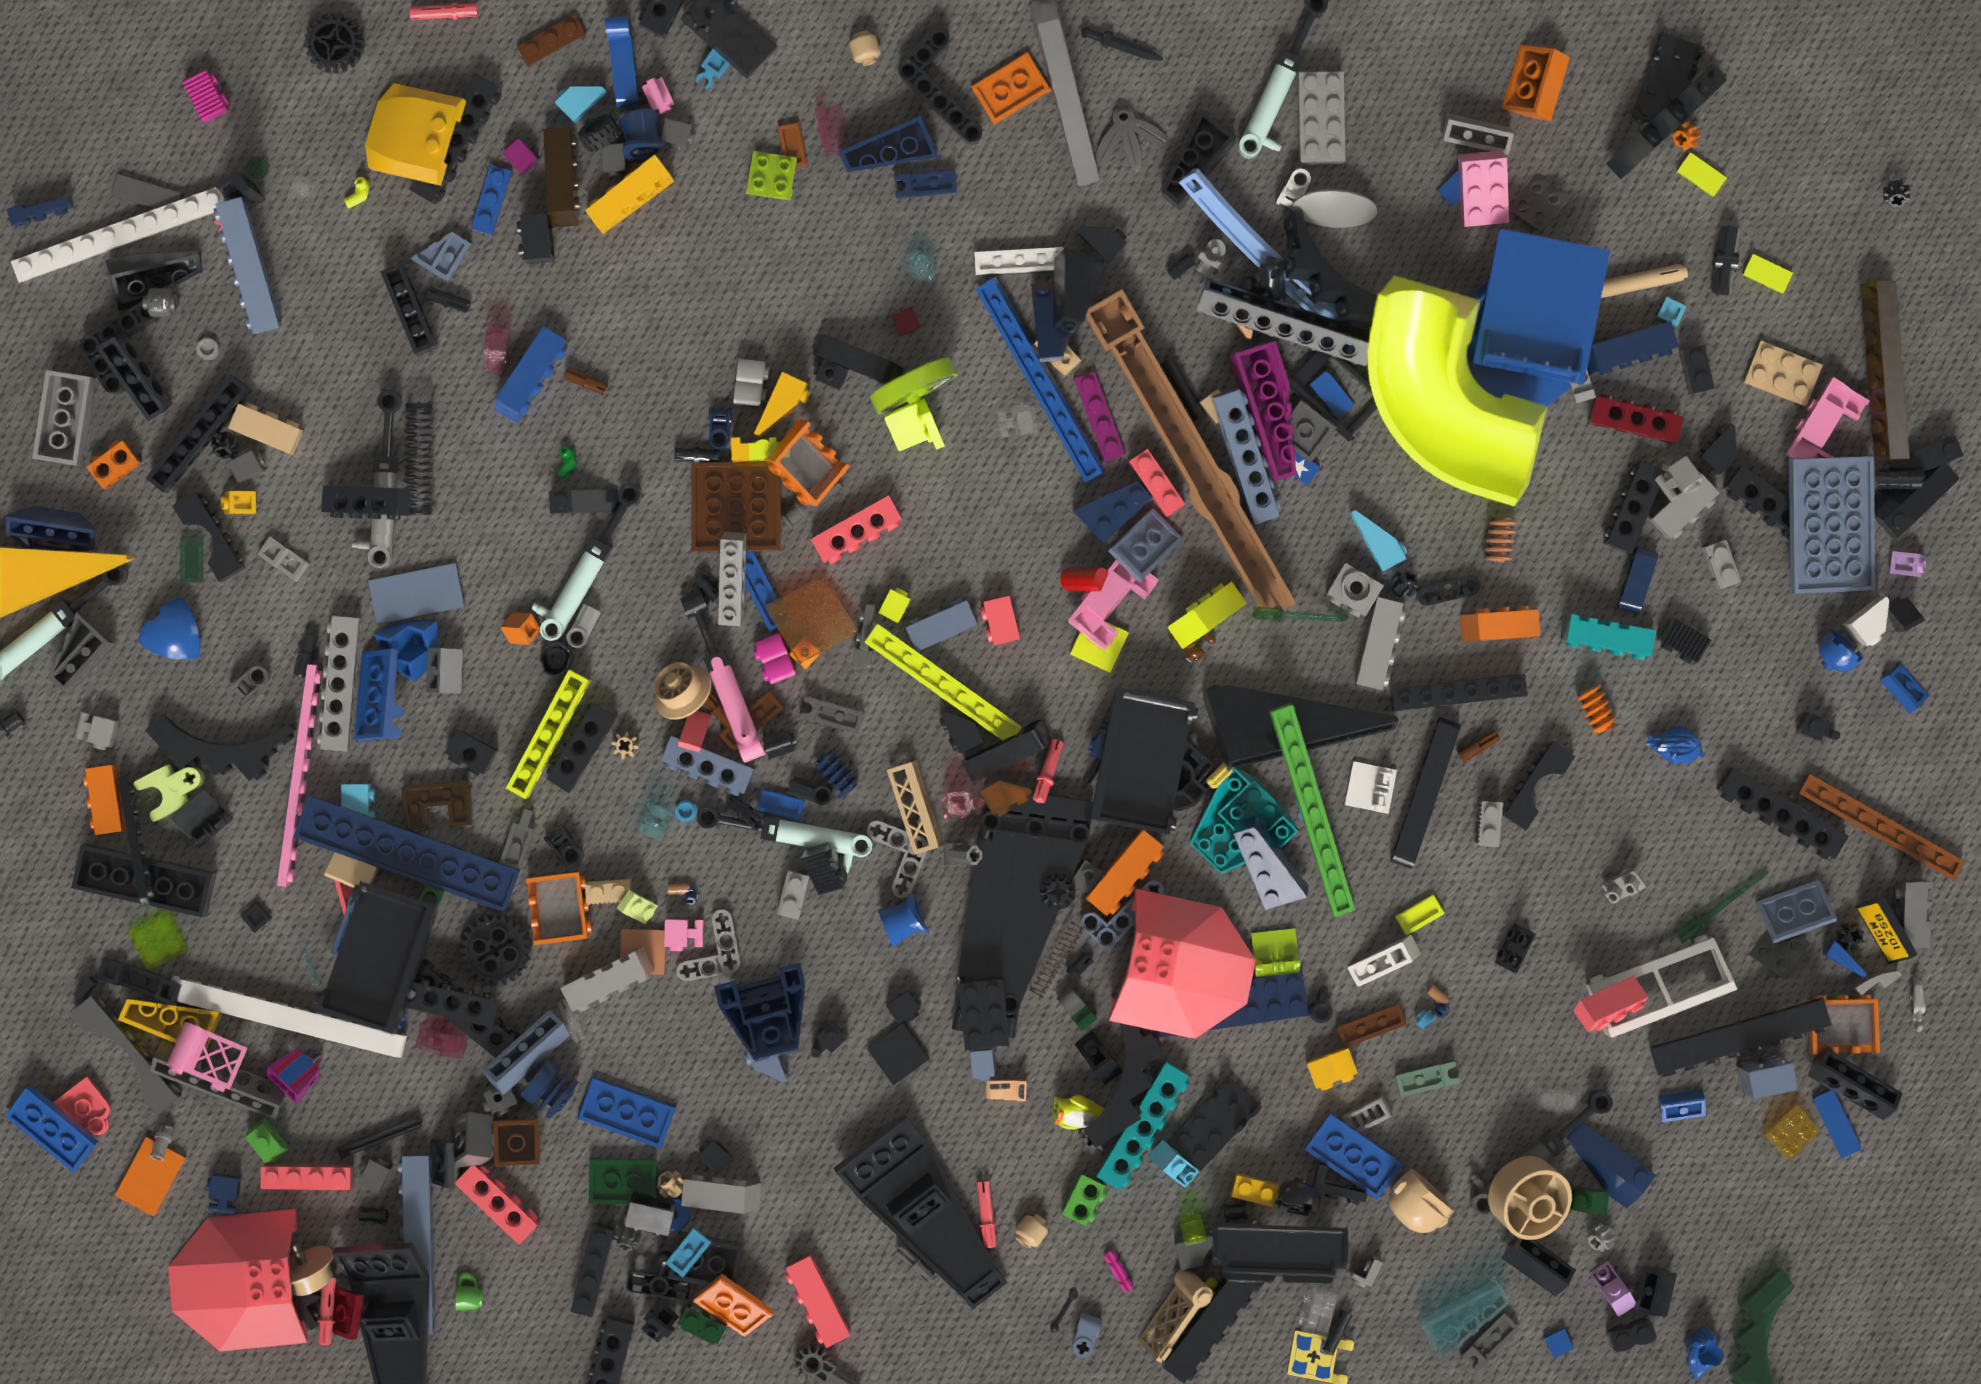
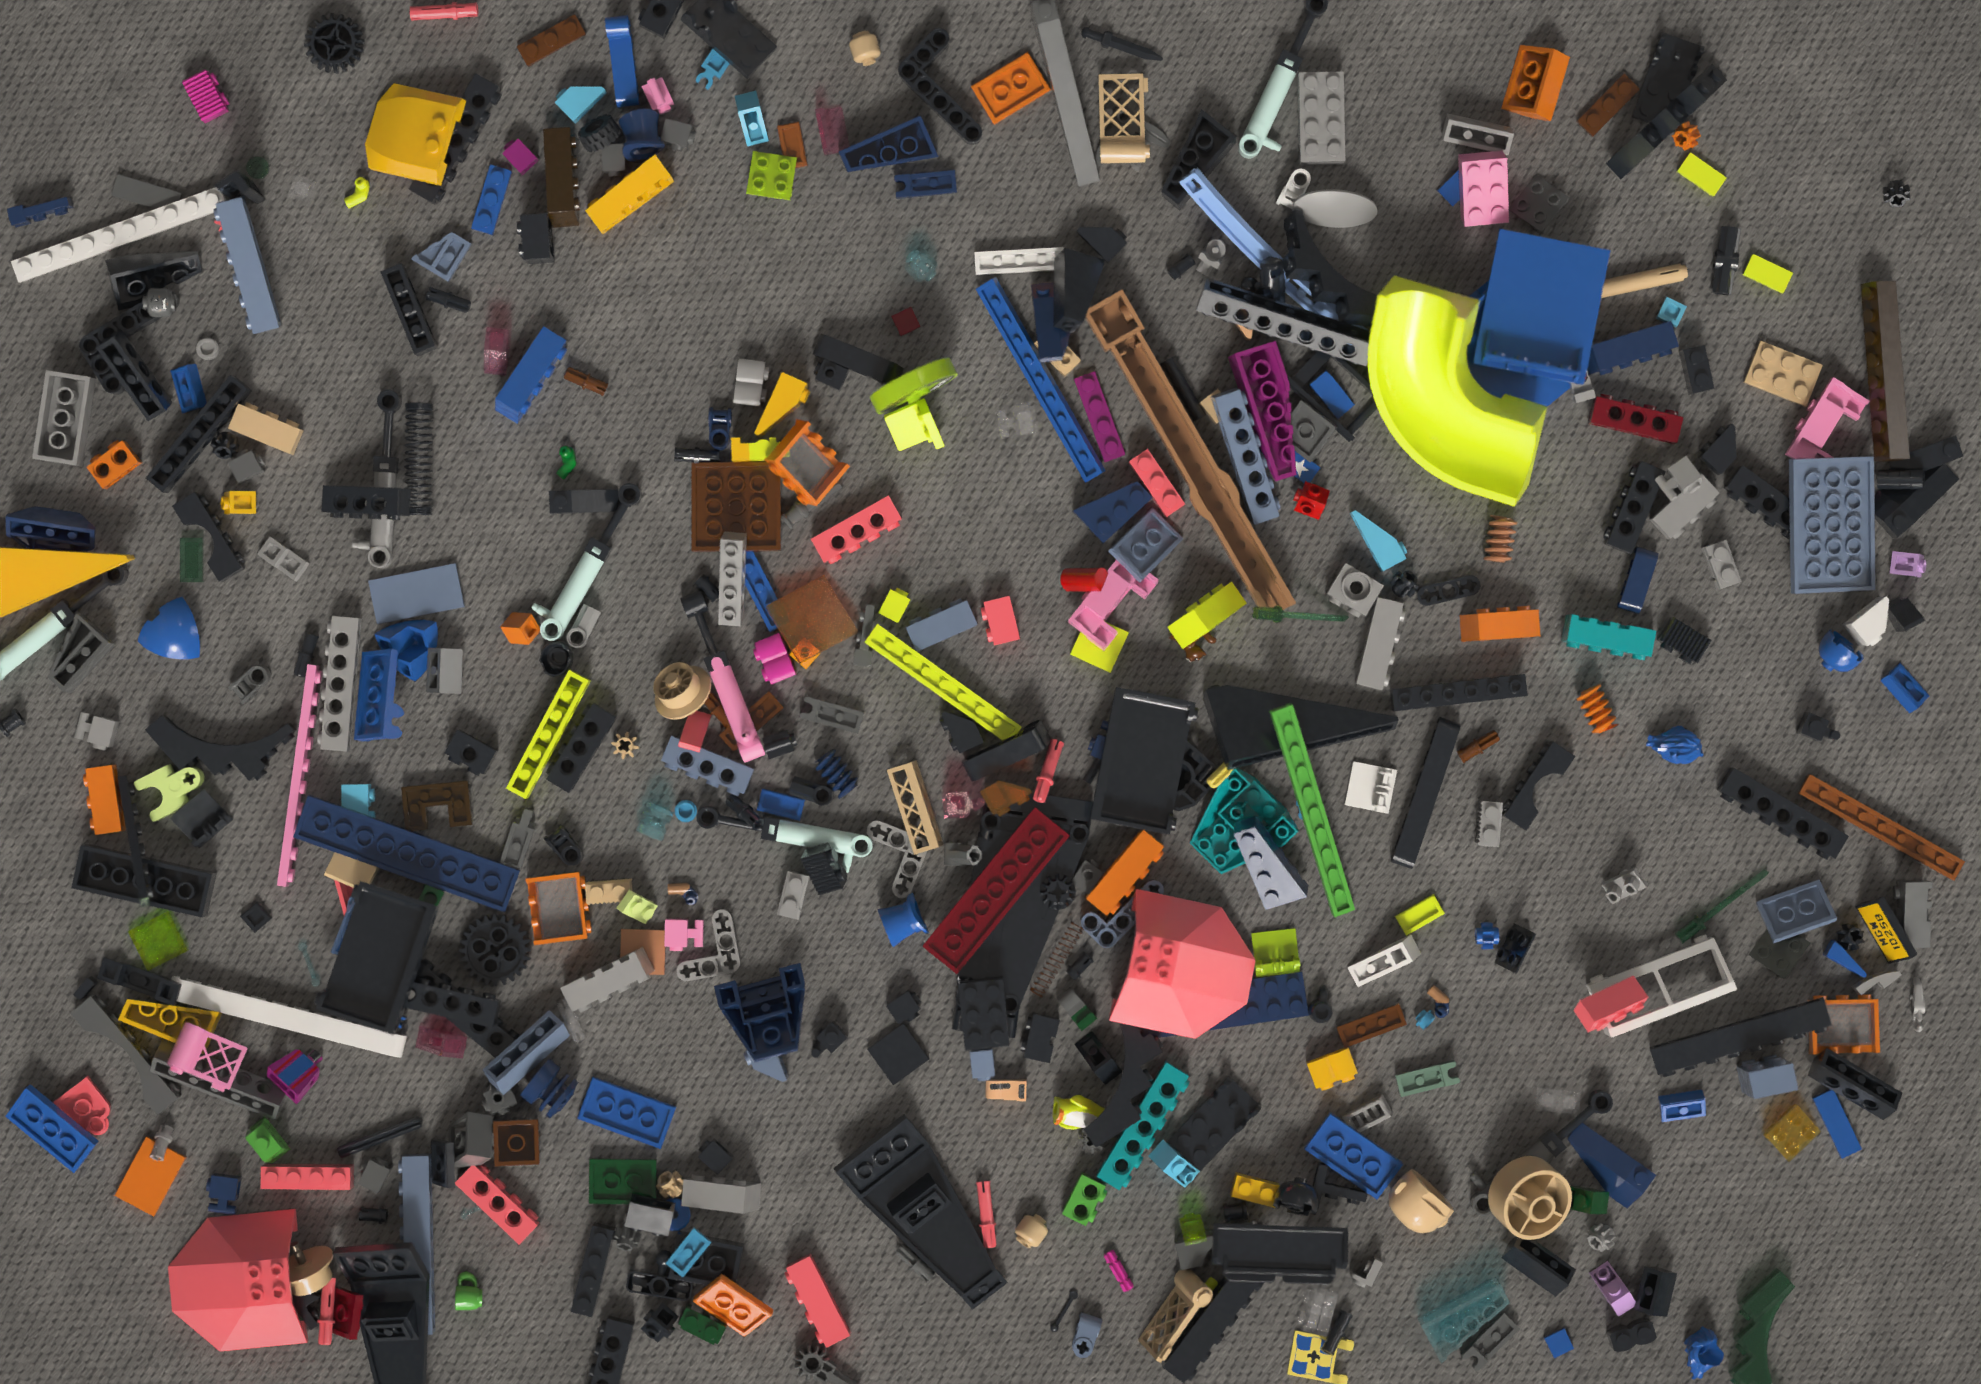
none -> blue slope [170,364,207,413]
none -> medium azure slope [735,91,769,147]
none -> dark red plate [922,807,1070,974]
none -> black brick [1020,1013,1060,1064]
none -> tan piece [1098,74,1150,163]
none -> red brick [1293,481,1330,520]
none -> blue gear [1475,922,1499,949]
none -> reddish brown plate [1577,74,1640,137]

